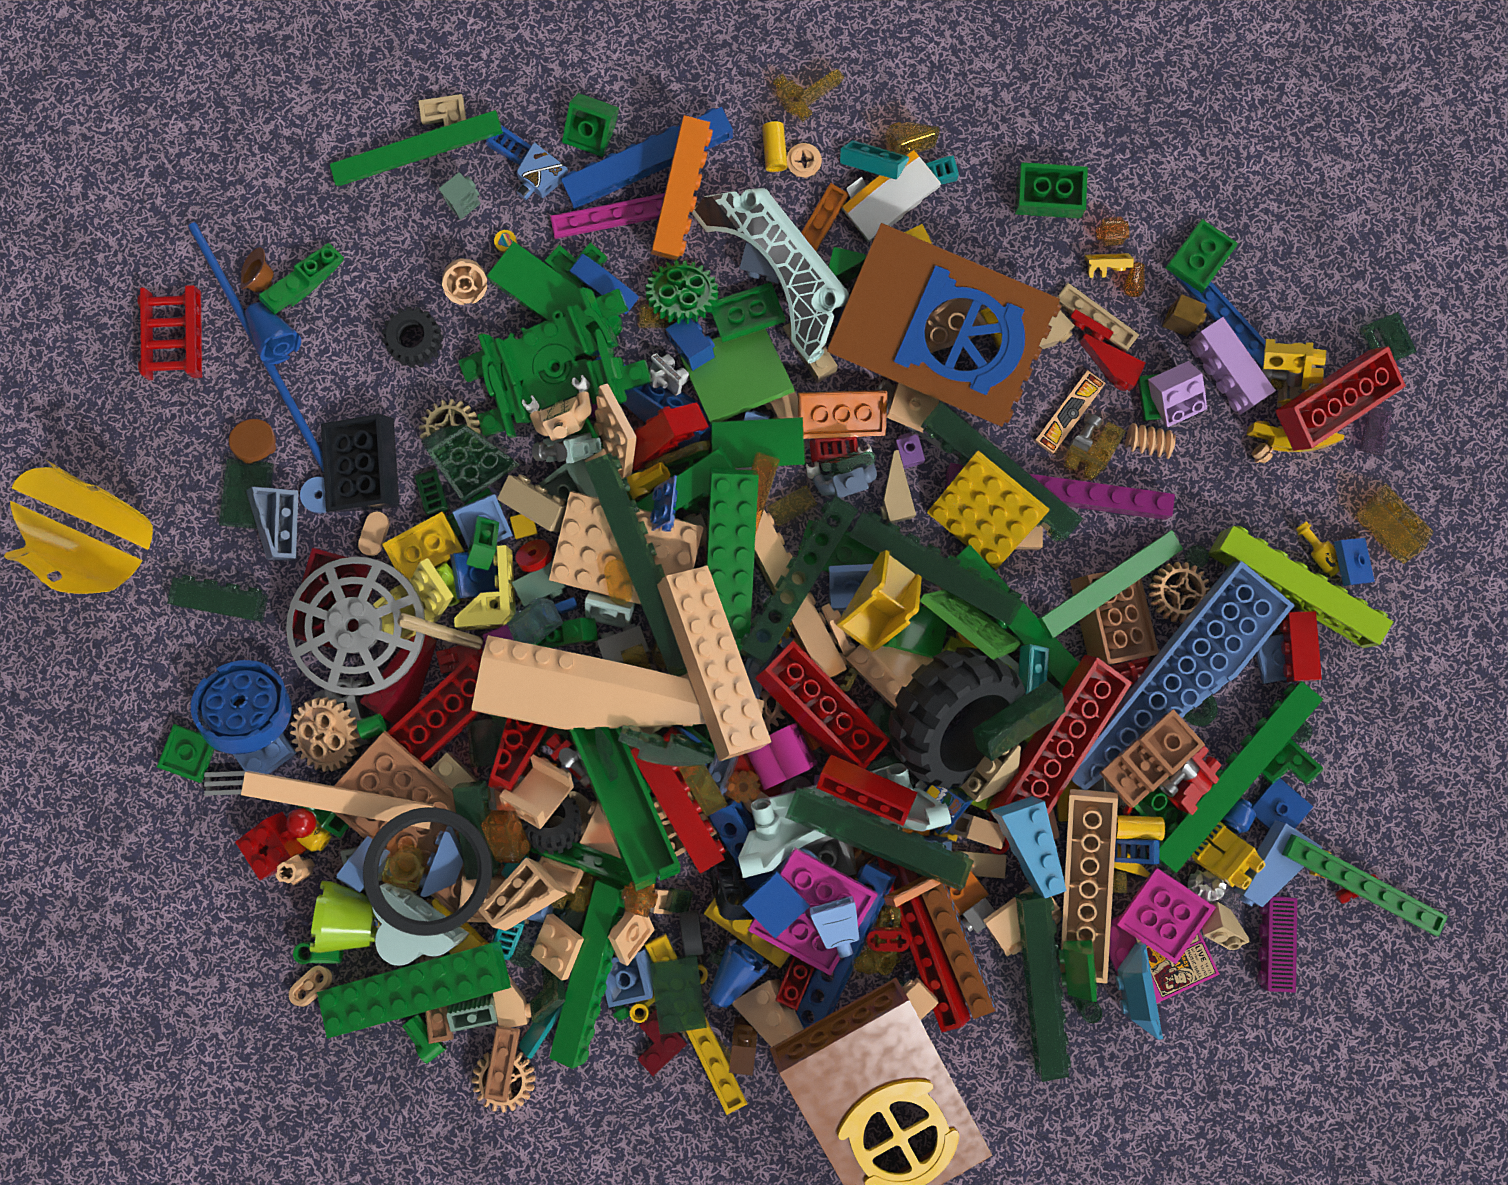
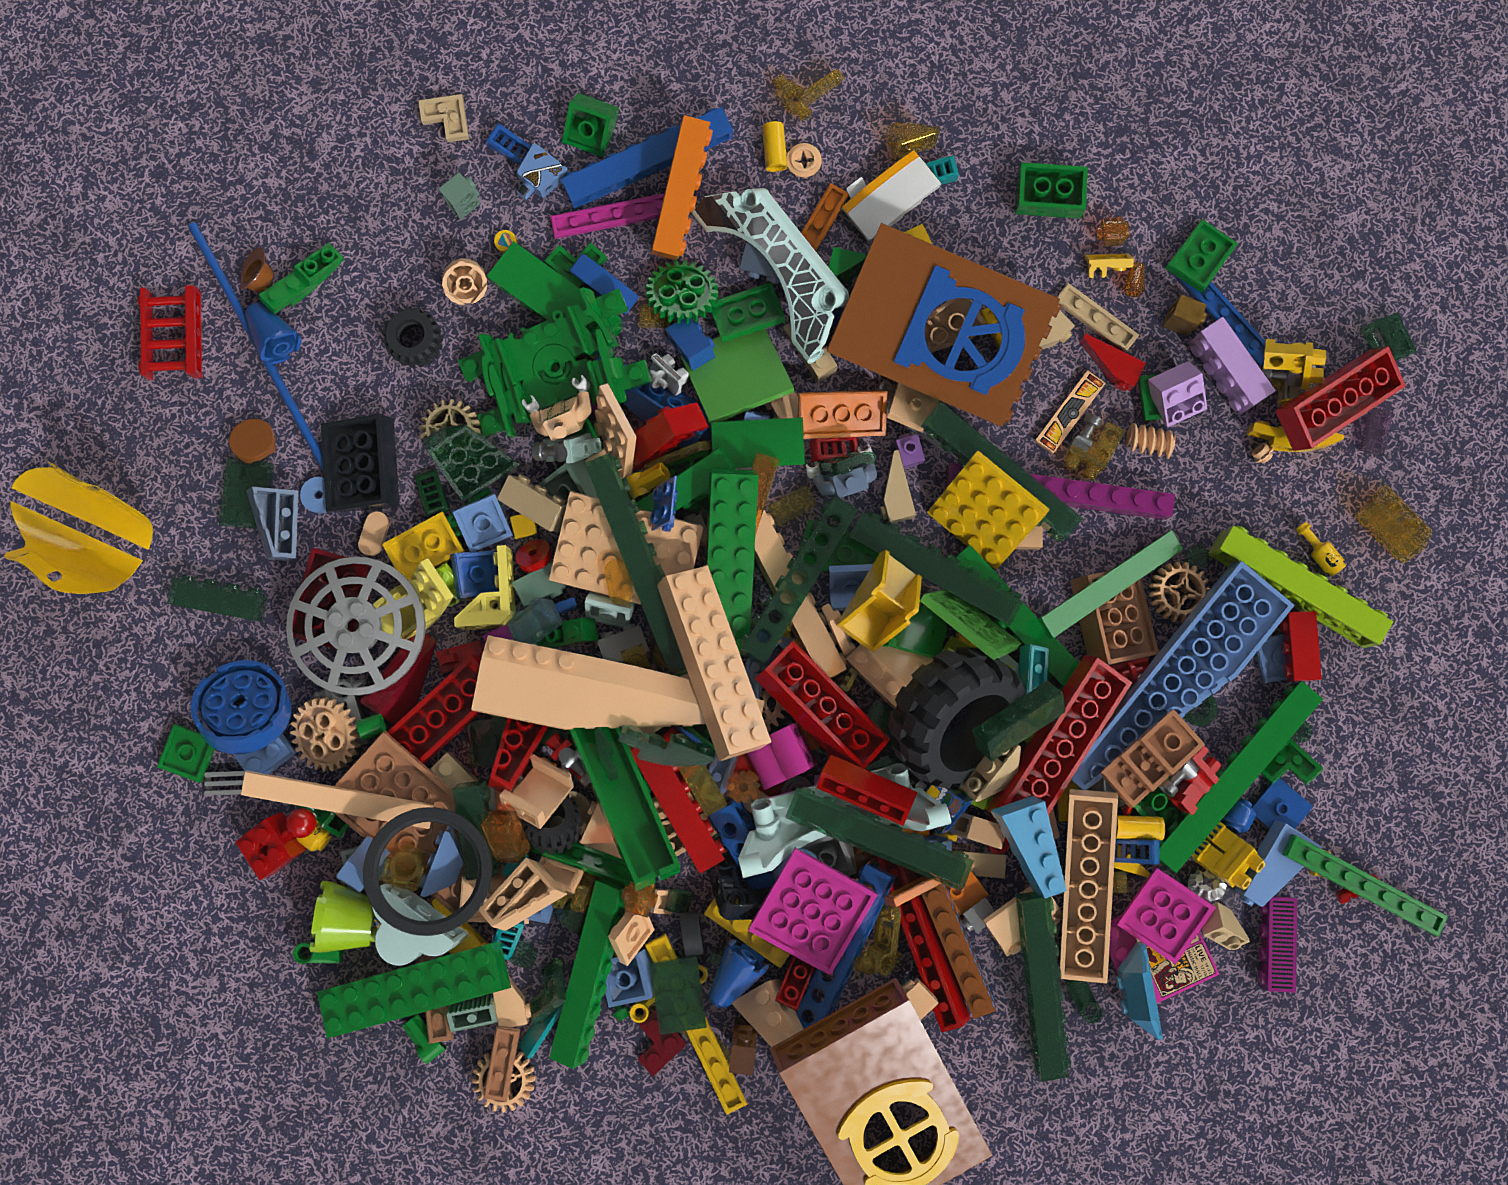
light nougat piece [275,854,315,885] -> none
light nougat plate [289,966,332,1007] -> none
green tile [330,110,503,187] -> none
tan axle [397,613,483,650] -> none
green slope [466,516,499,570] -> none
light nougat plate [531,914,584,980] -> none
blue tile [742,871,810,938] -> none
light blue torso [809,896,859,958] -> none
teal slope [840,140,909,179] -> none
red beam [866,927,912,952] -> none
green slope [1059,940,1097,1002] -> none
red plate [1070,309,1114,341] -> none
blue plate [1334,538,1375,586] -> none

